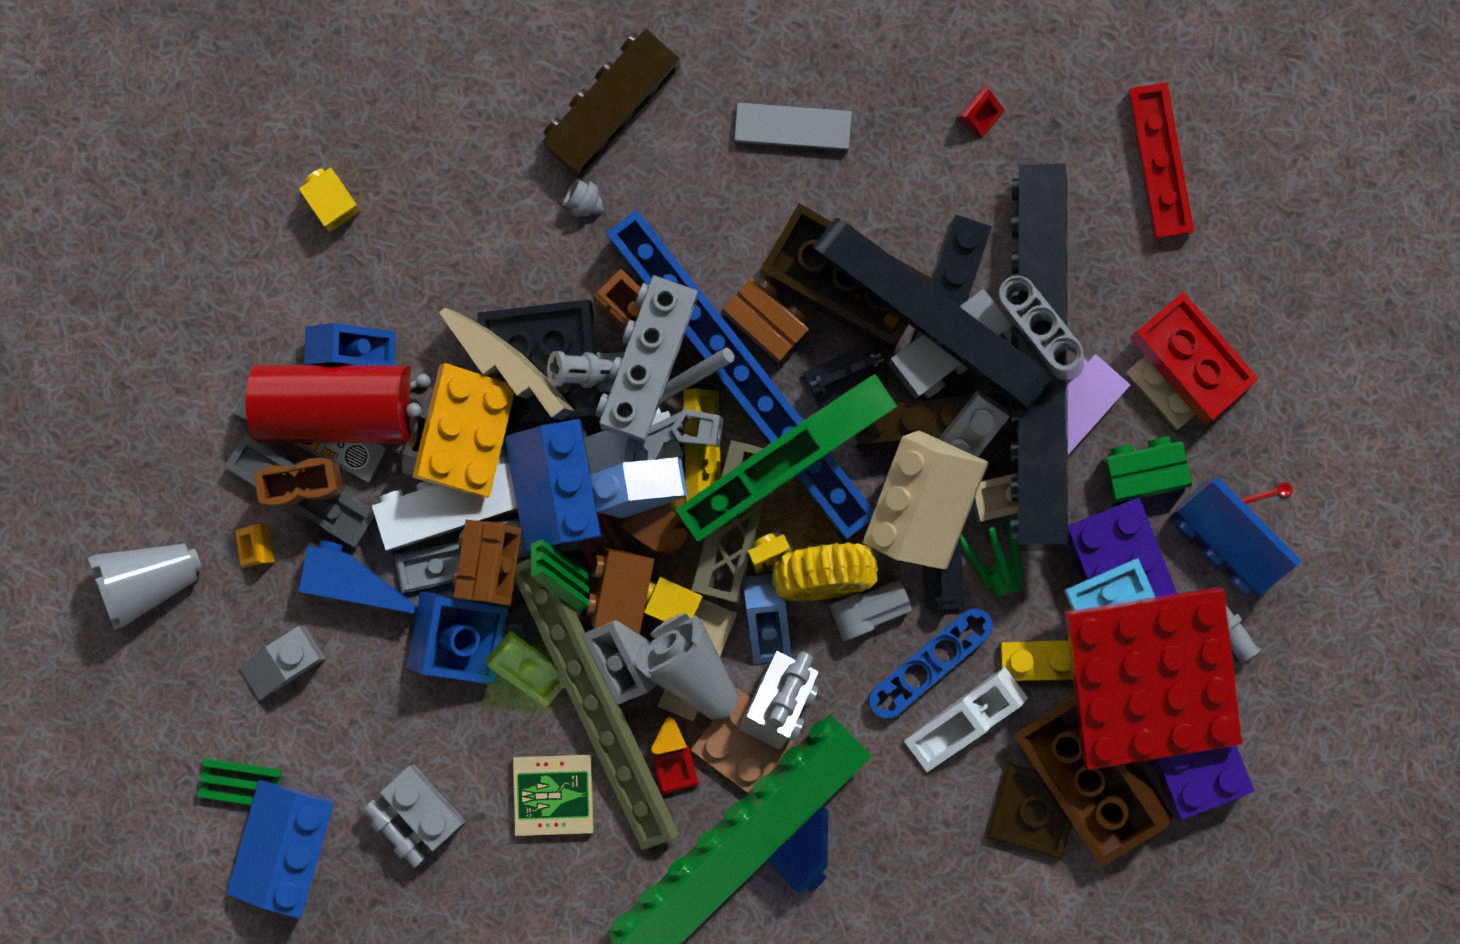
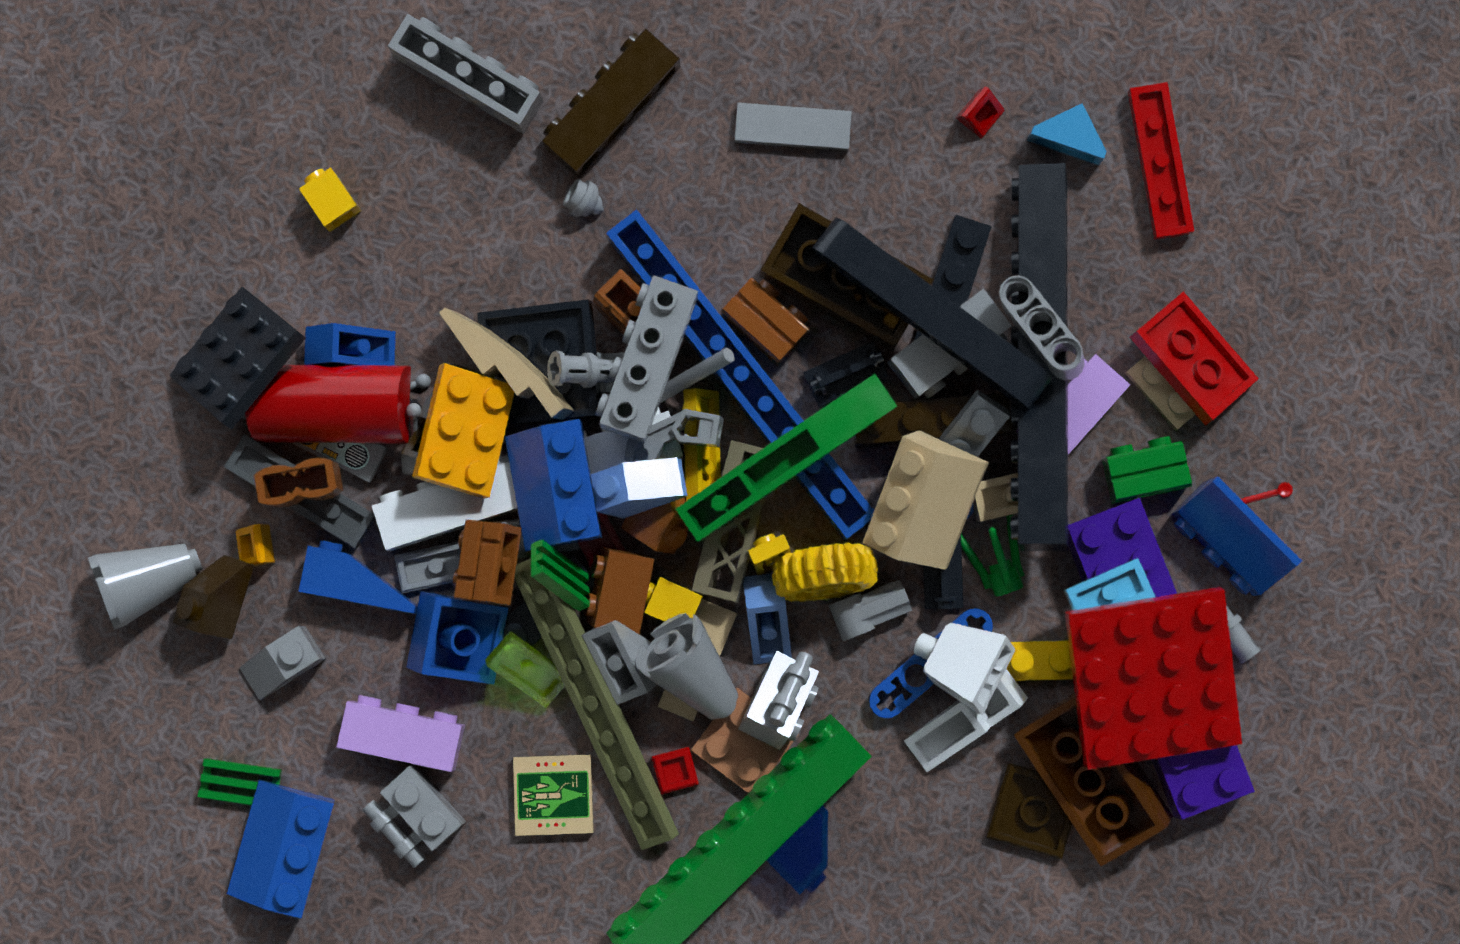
light orange slope [651,716,687,755] -> none
none -> black plate [169,286,306,430]
none -> dark brown slope [173,555,254,639]
none -> lavender brick [337,695,465,772]
none -> light grey brick [388,14,543,134]
none -> white torso [914,623,1016,715]
none -> dark azure slope [1027,103,1107,165]

